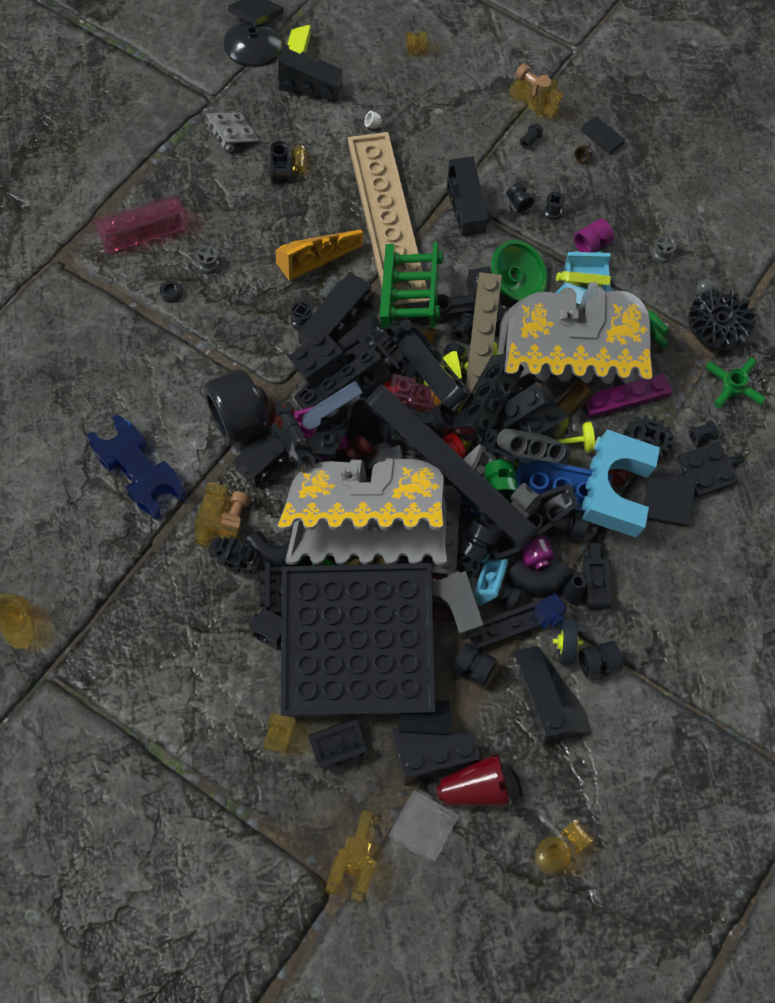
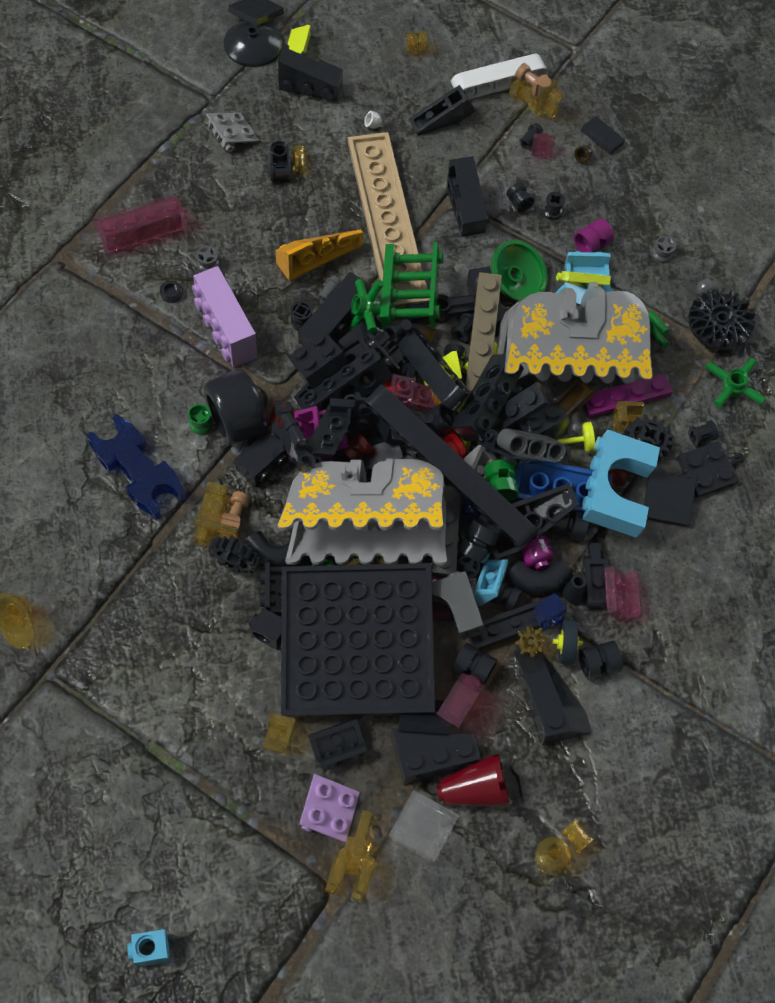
sand blue hinge [302,381,362,429] -> none
dark grey leg [511,483,541,519] -> none
none -> medium azure brick [127,929,170,967]
none -> green wheel [188,404,212,435]
none -> lavender brick [192,266,258,368]
none -> lavender hinge [299,774,360,842]
none -> green bar [348,279,384,334]
none -> black slope [409,84,476,135]
none -> clear pink slope [437,673,485,728]
none -> white beam [451,54,548,99]
none -> clear yellow gear [515,625,548,657]
none -> clear pink tile [531,133,554,158]
none -> clear pink bracket [604,566,643,622]
none -> clear yellow panel [613,401,644,433]

